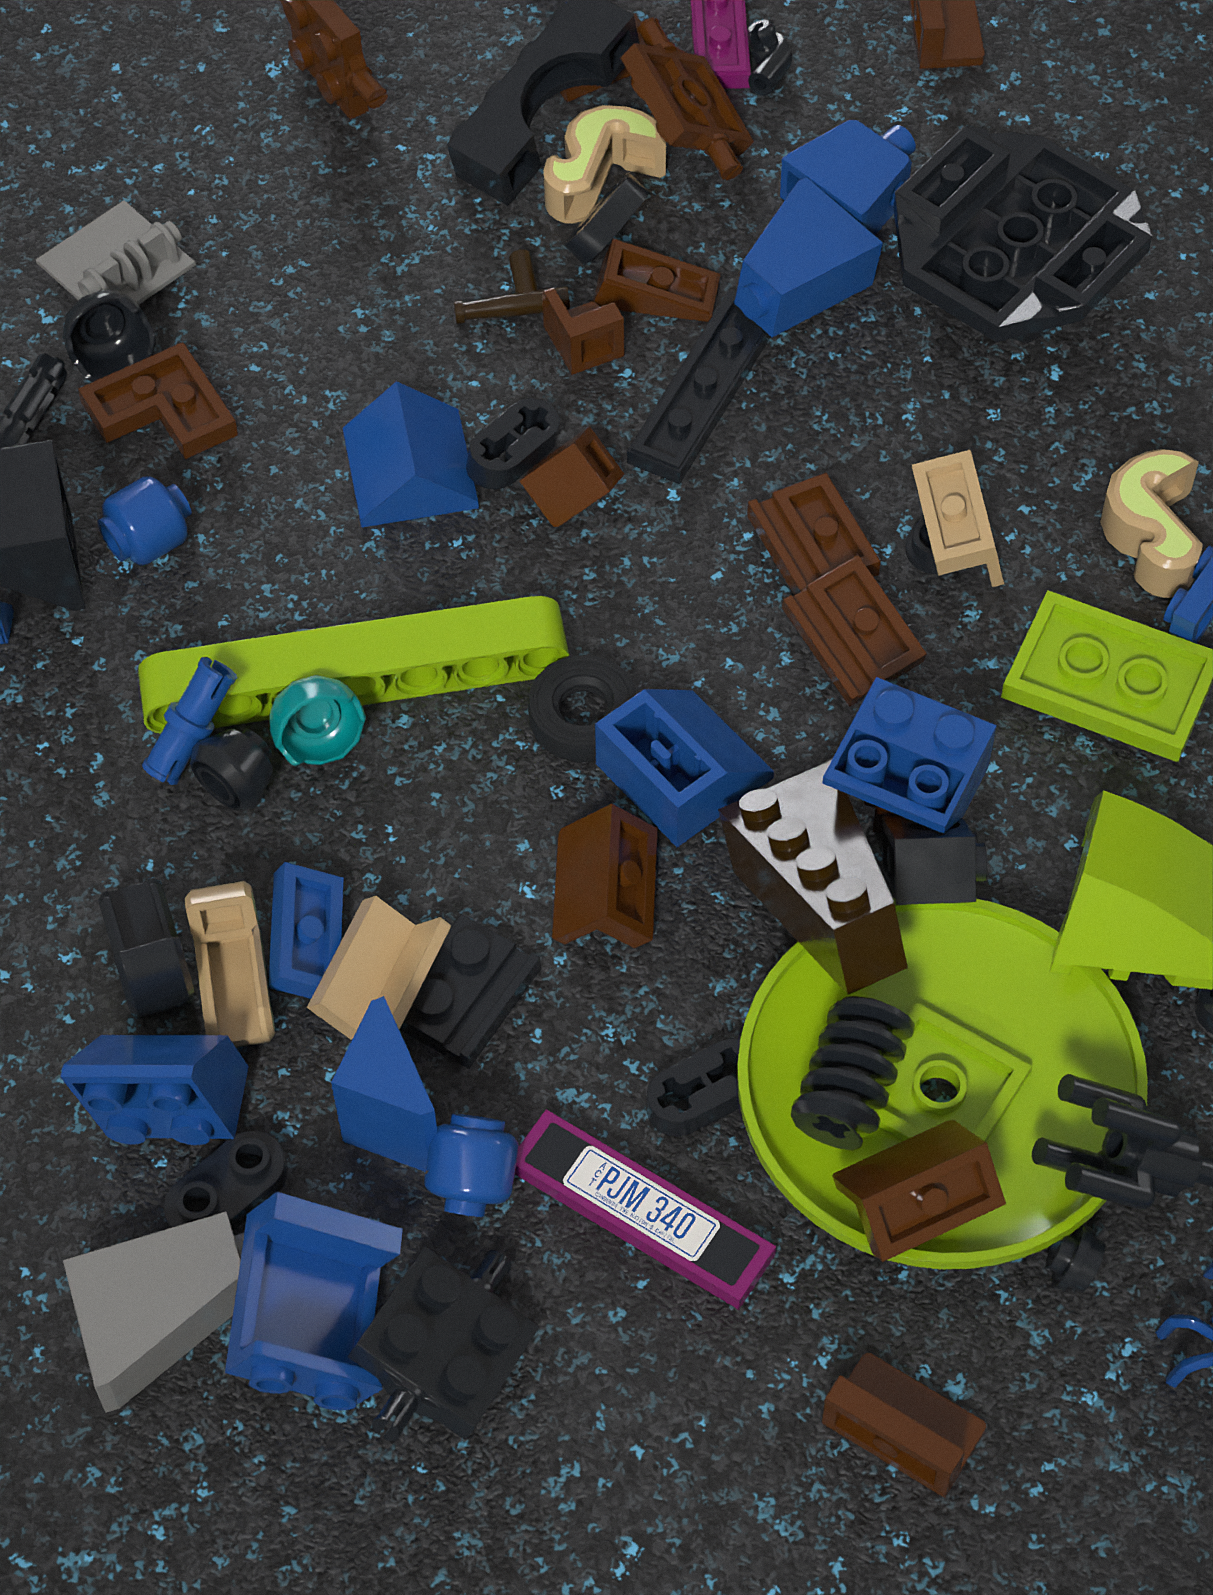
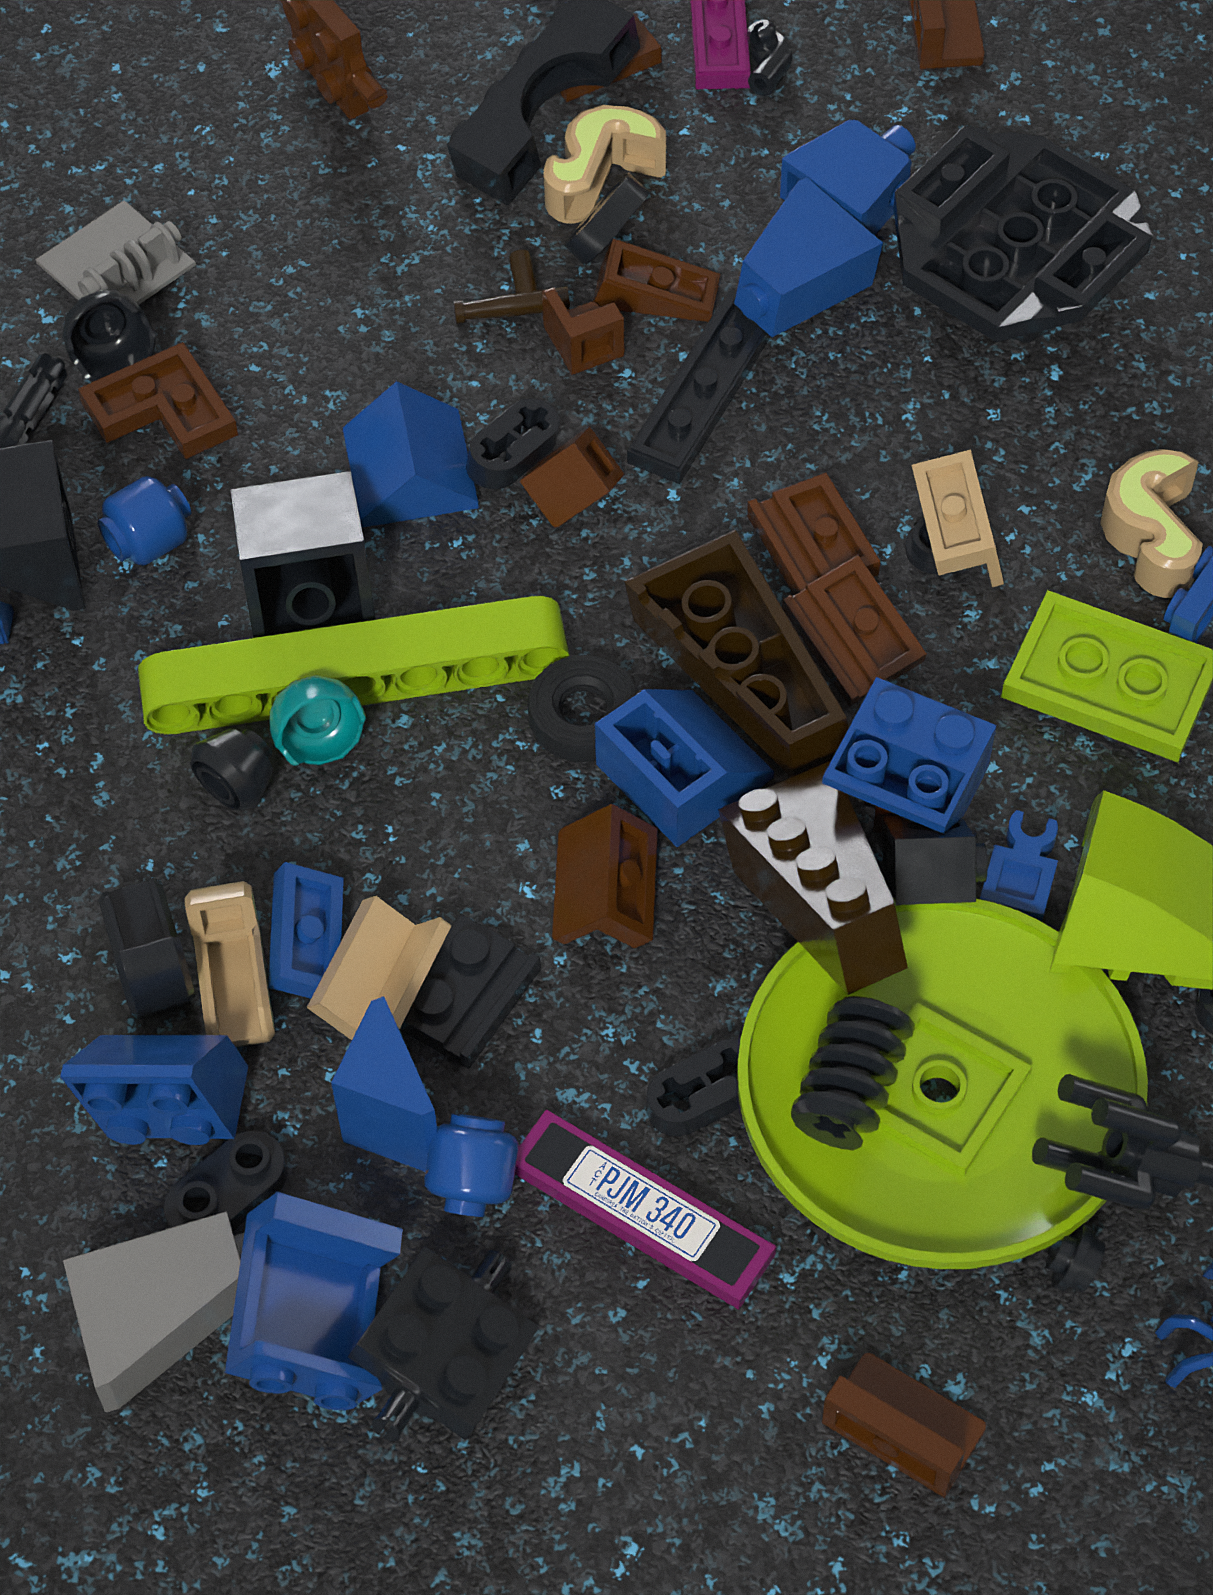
blue pin [142,657,237,785] -> none
reddish brown plate [621,17,754,180] -> none
reddish brown panel [832,1120,1006,1262] -> none
none -> black slope [231,471,376,638]
none -> dark brown wedge [624,530,848,778]
none -> blue plate [980,810,1058,921]

